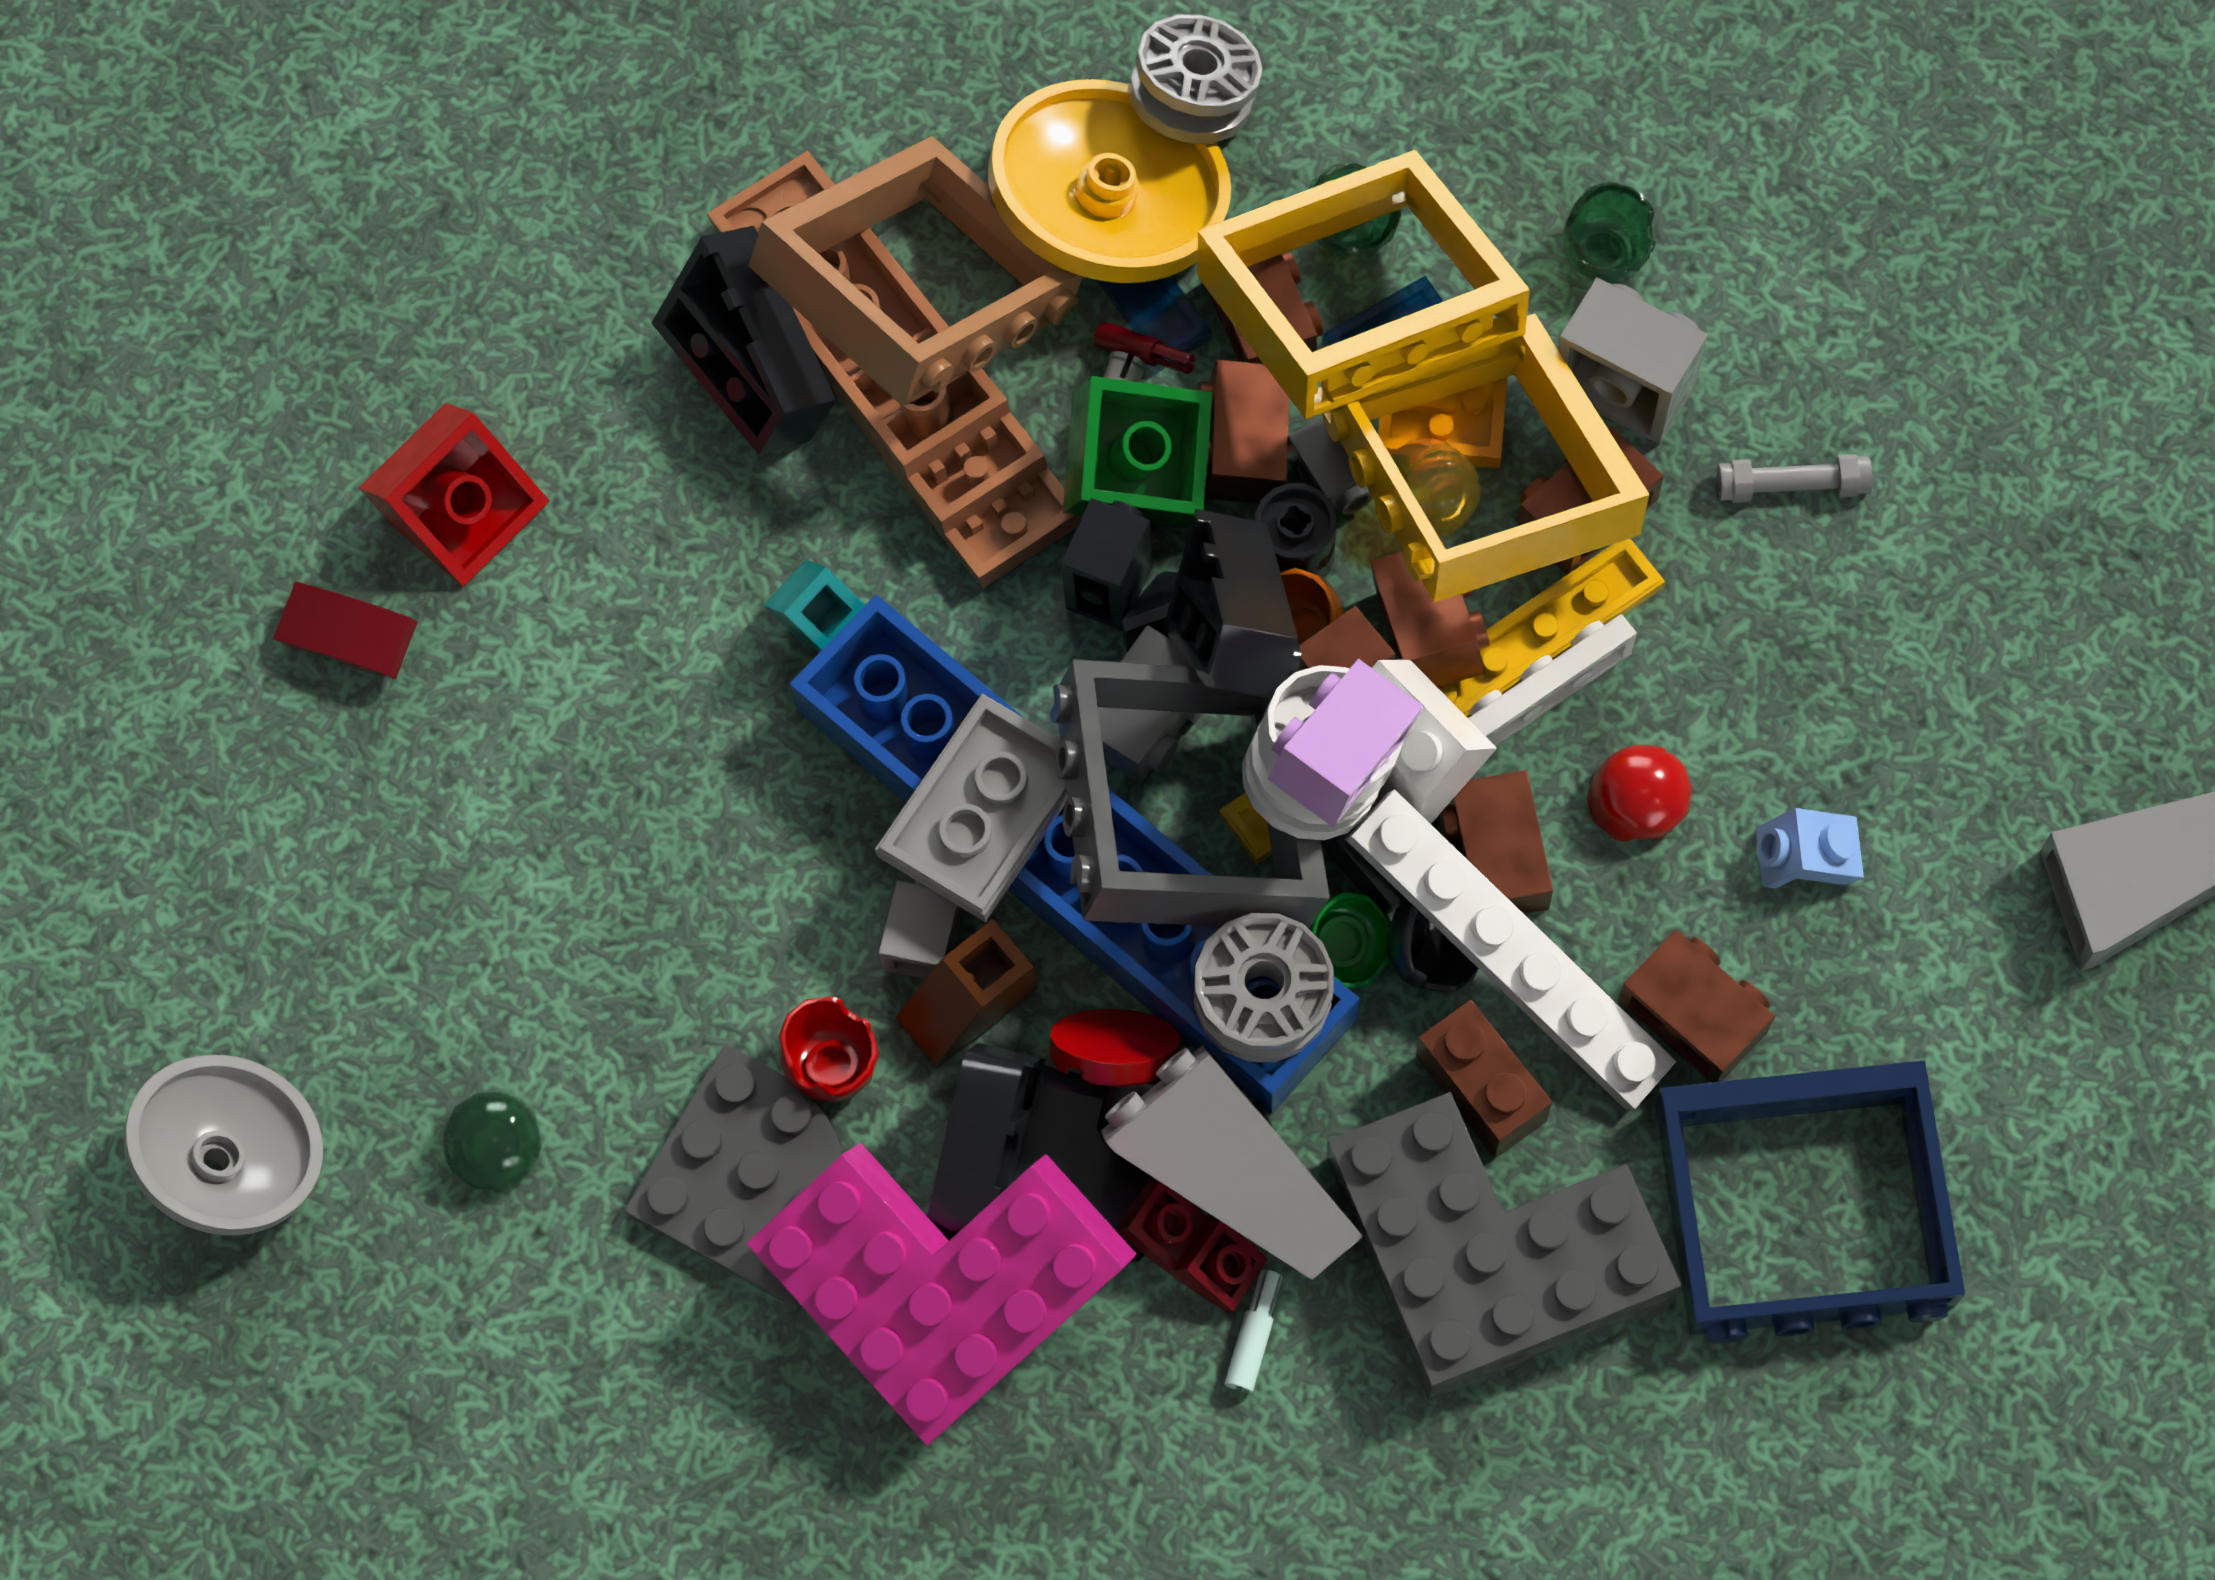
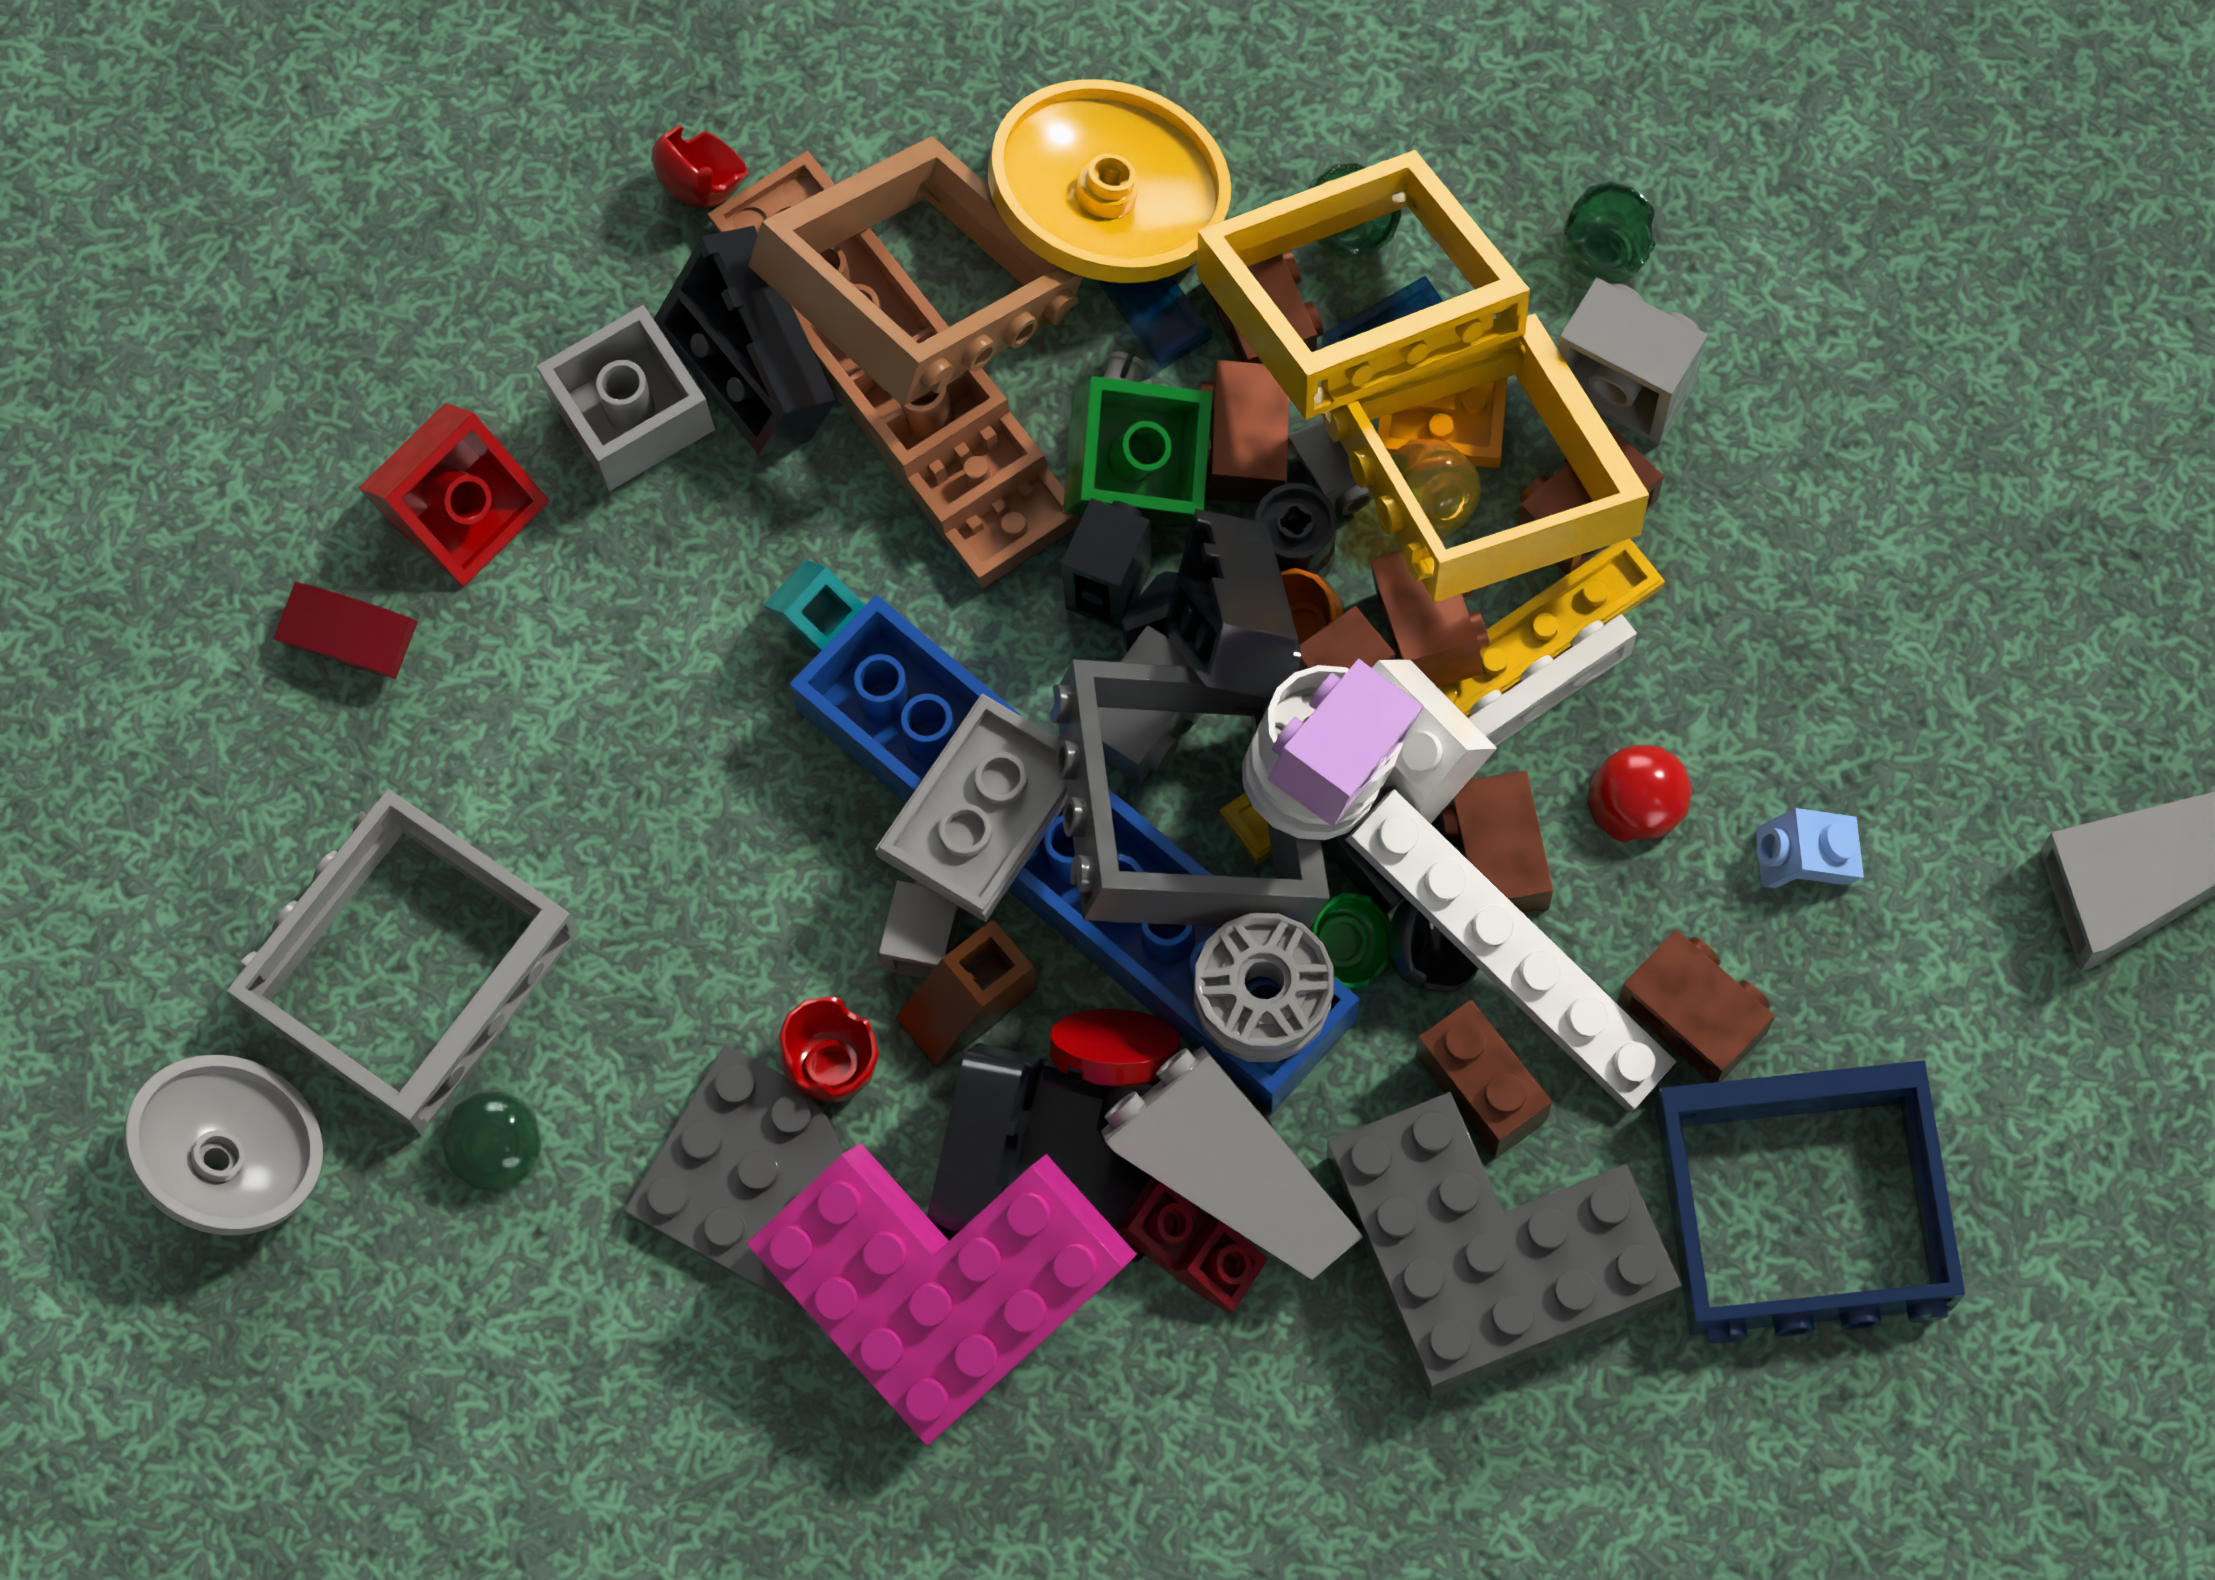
dark red pin [1094,322,1196,374] -> none
light grey wheel [1128,15,1263,144] -> none
light aqua pin [1224,1270,1282,1393] -> none
light grey bar [1716,454,1872,503] -> none
none -> light grey window [227,789,579,1136]
none -> light grey brick [536,305,715,492]
none -> red hair [651,125,749,210]

